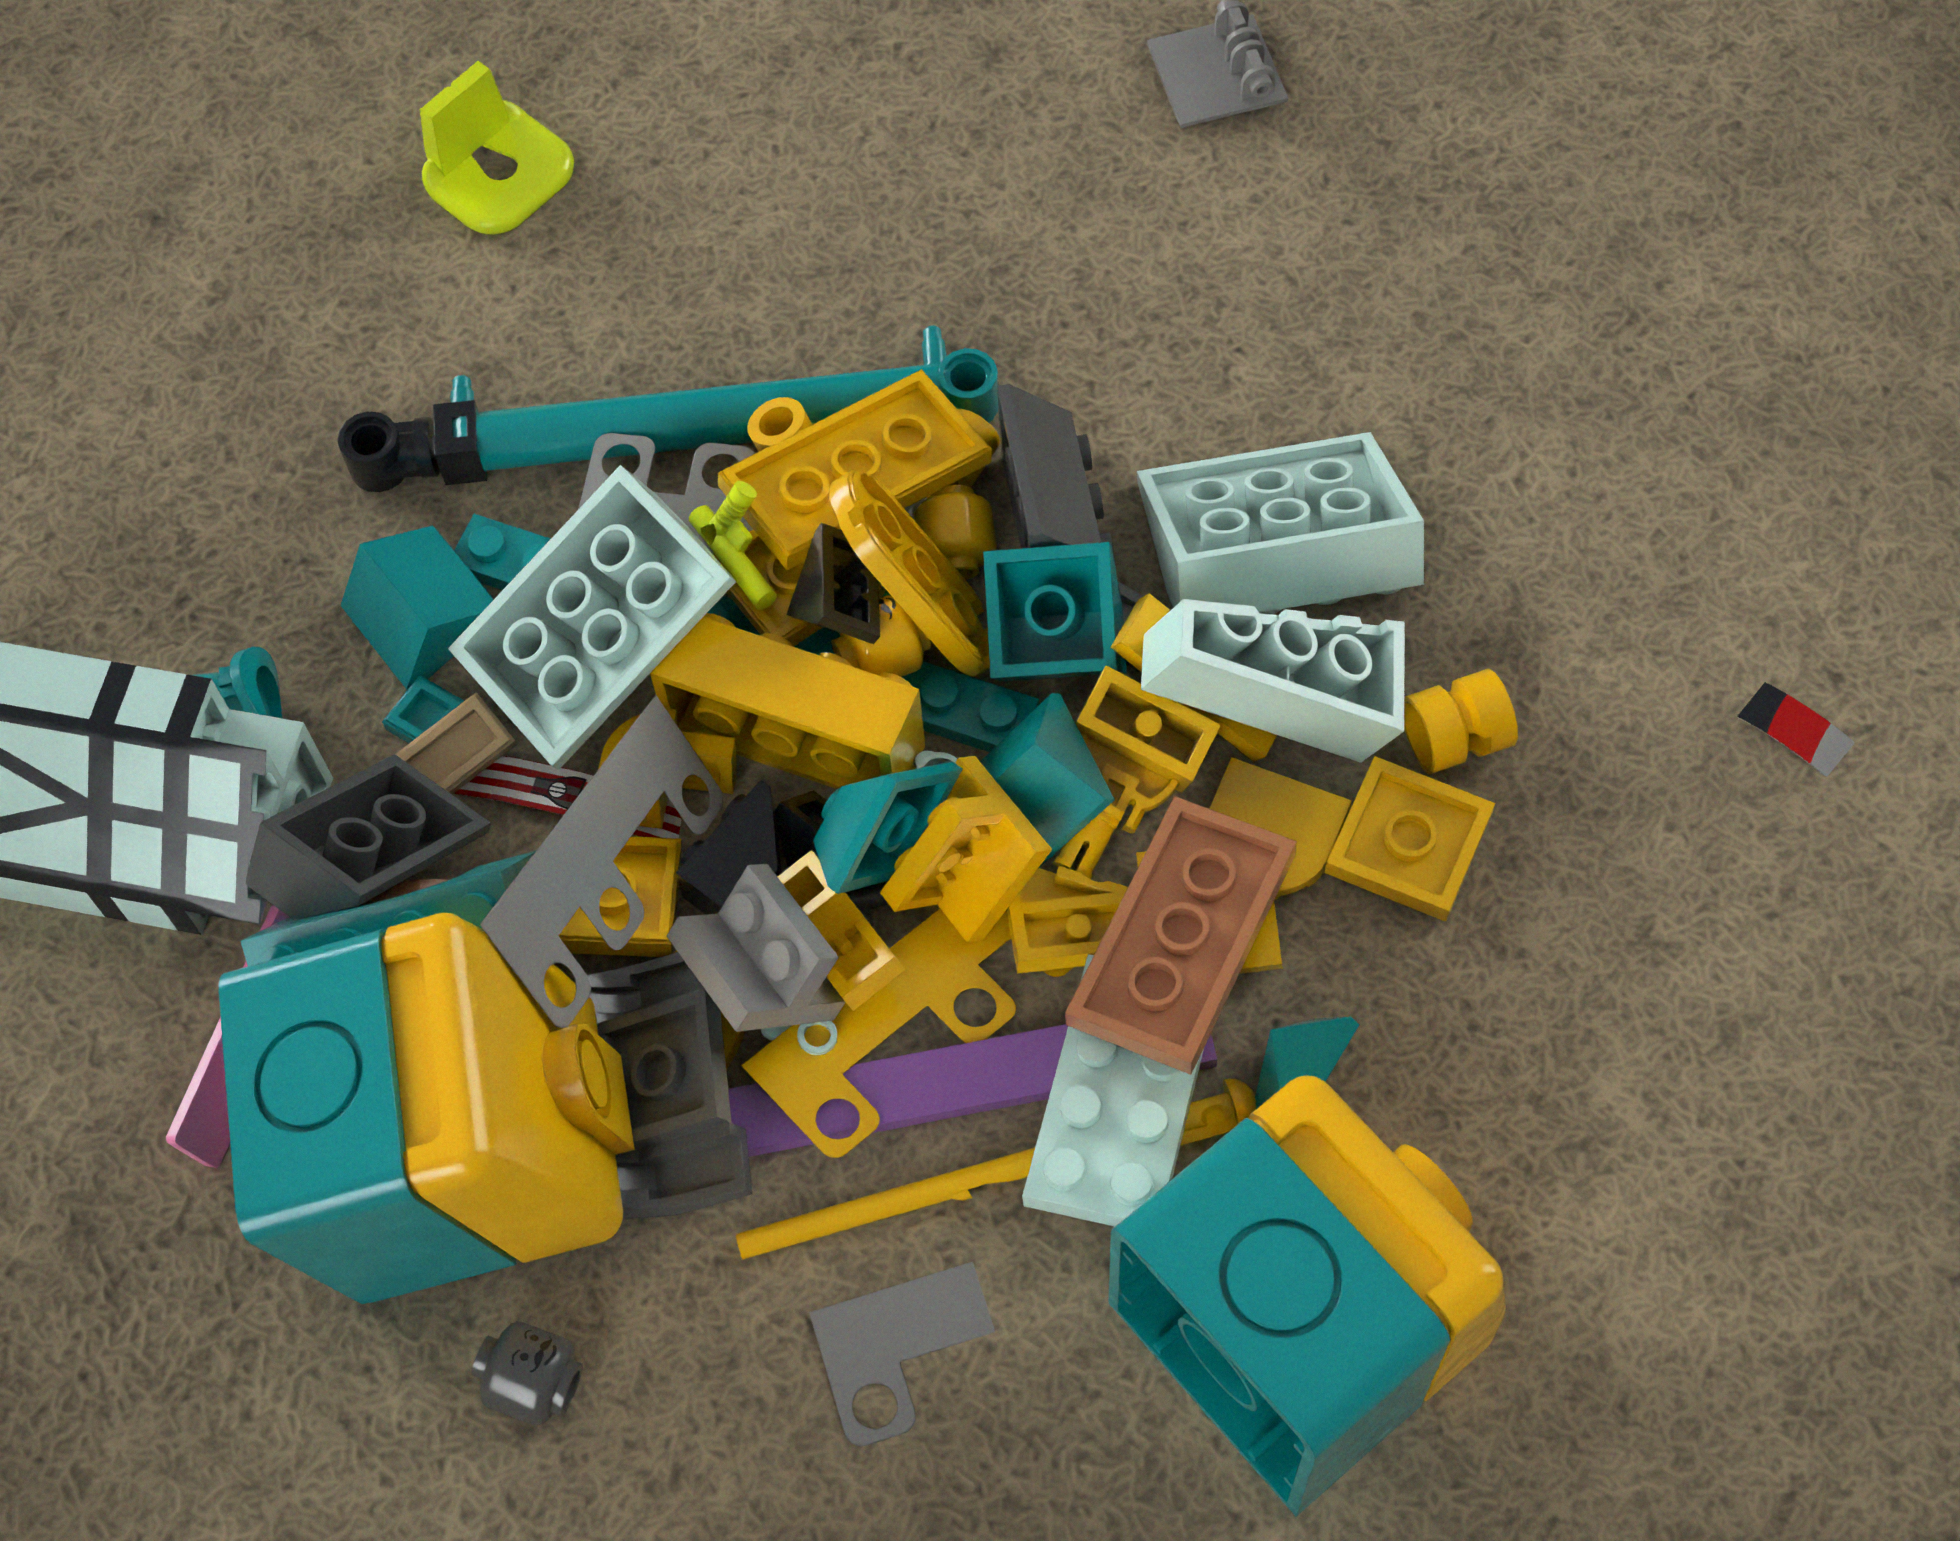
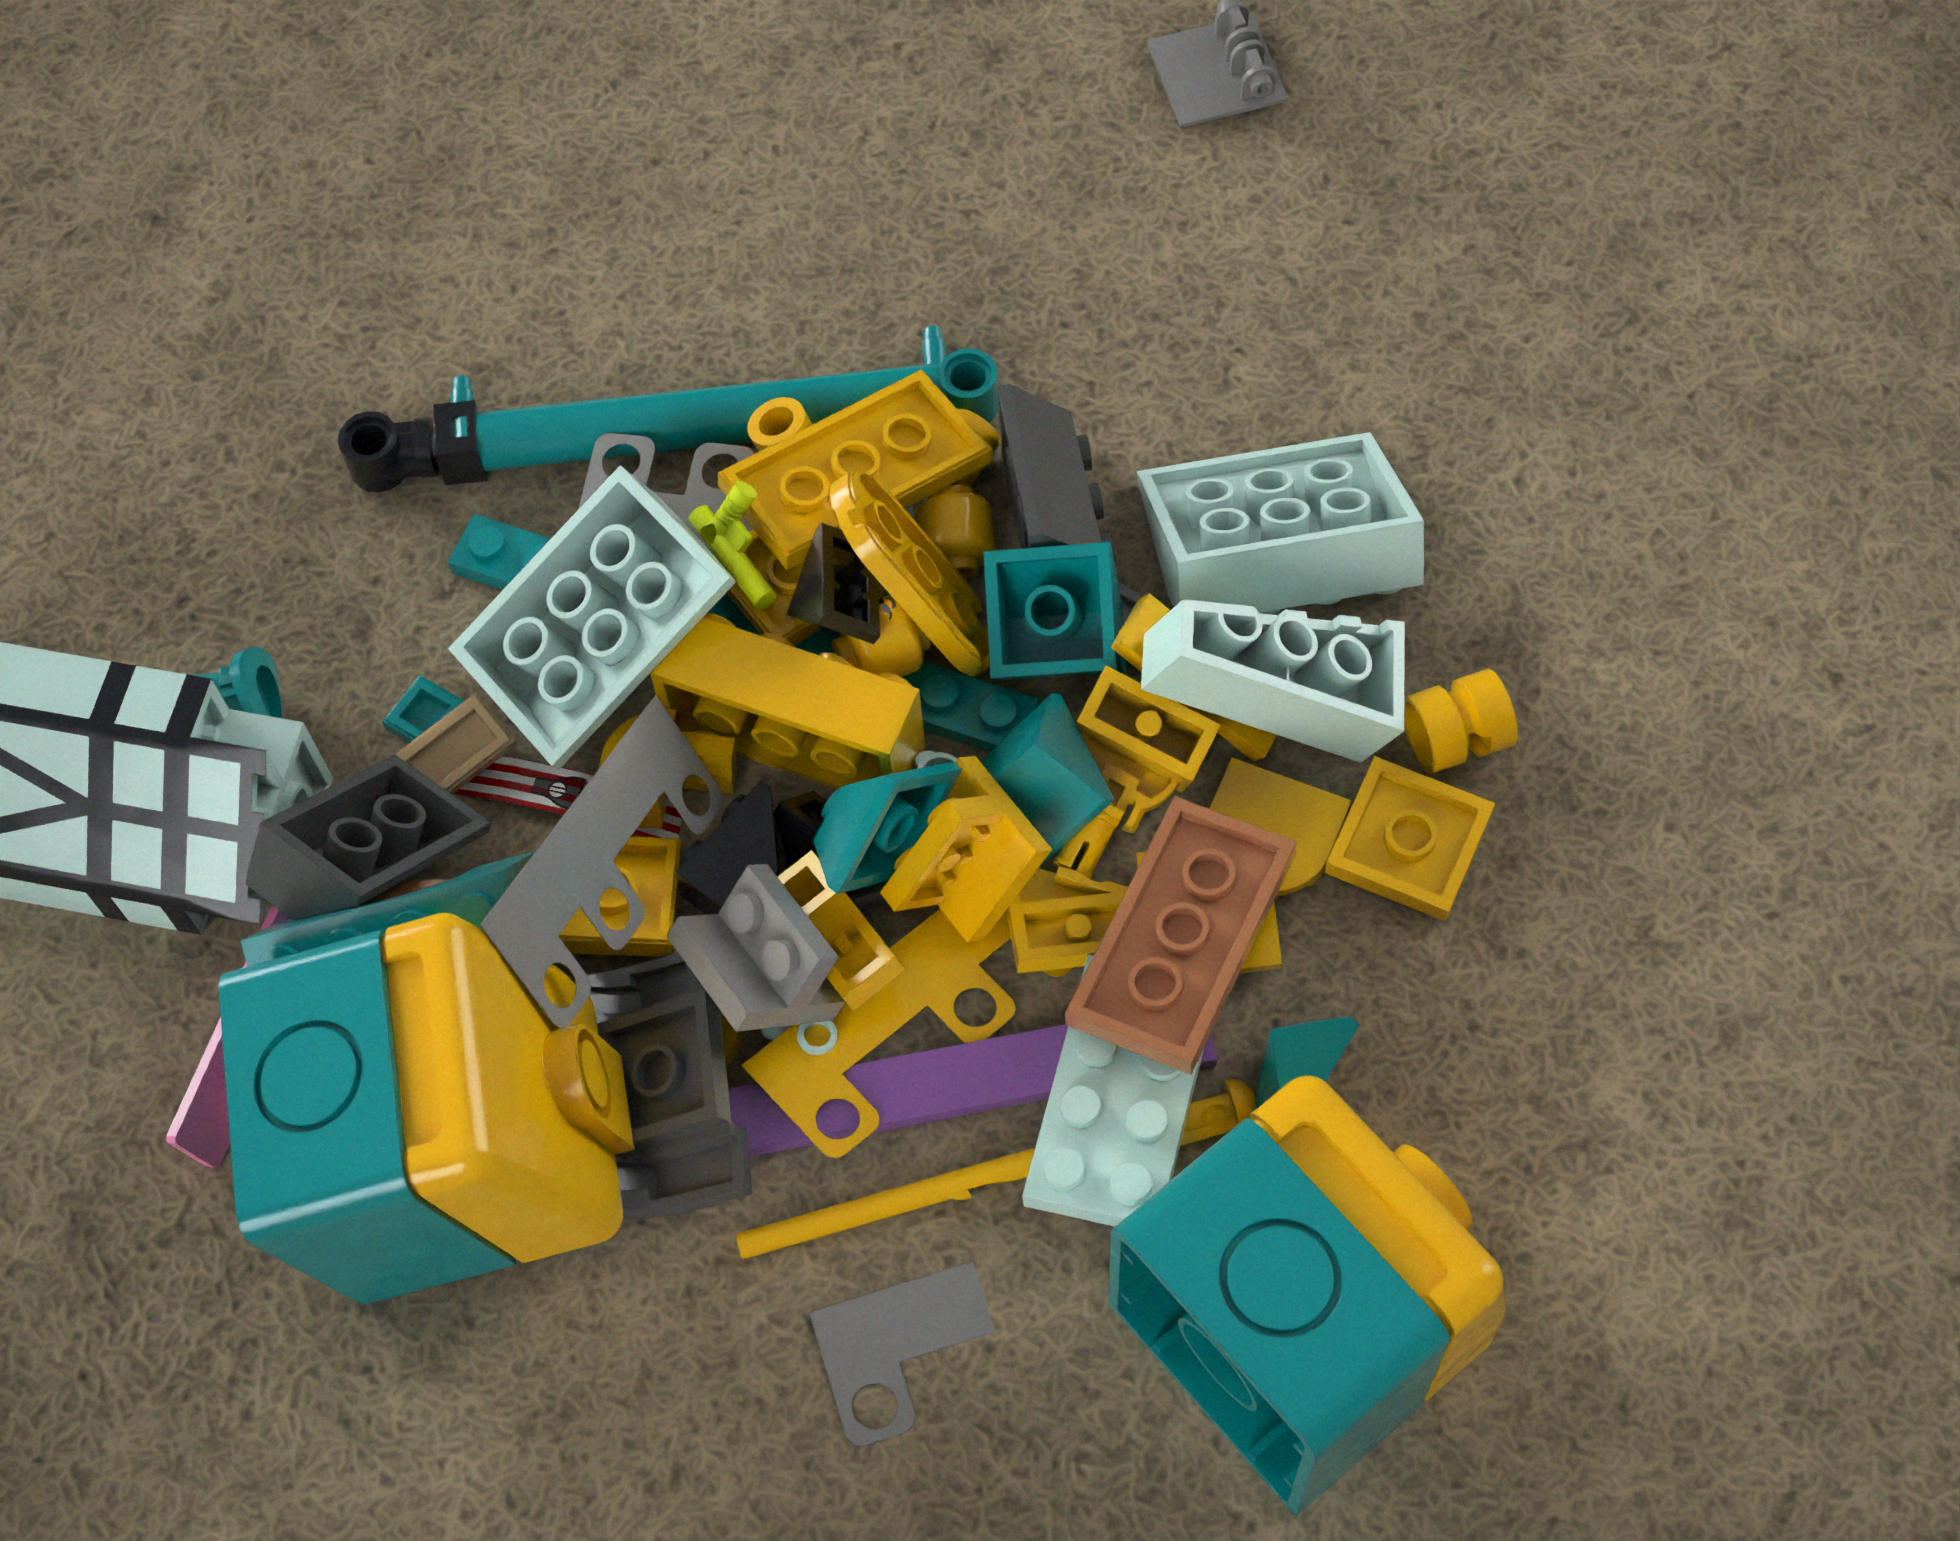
teal slope [340,525,494,690] -> none
neon yellow piece [420,61,574,234] -> none
dark grey head [472,1321,583,1425] -> none
sticker [1737,682,1855,777] -> none

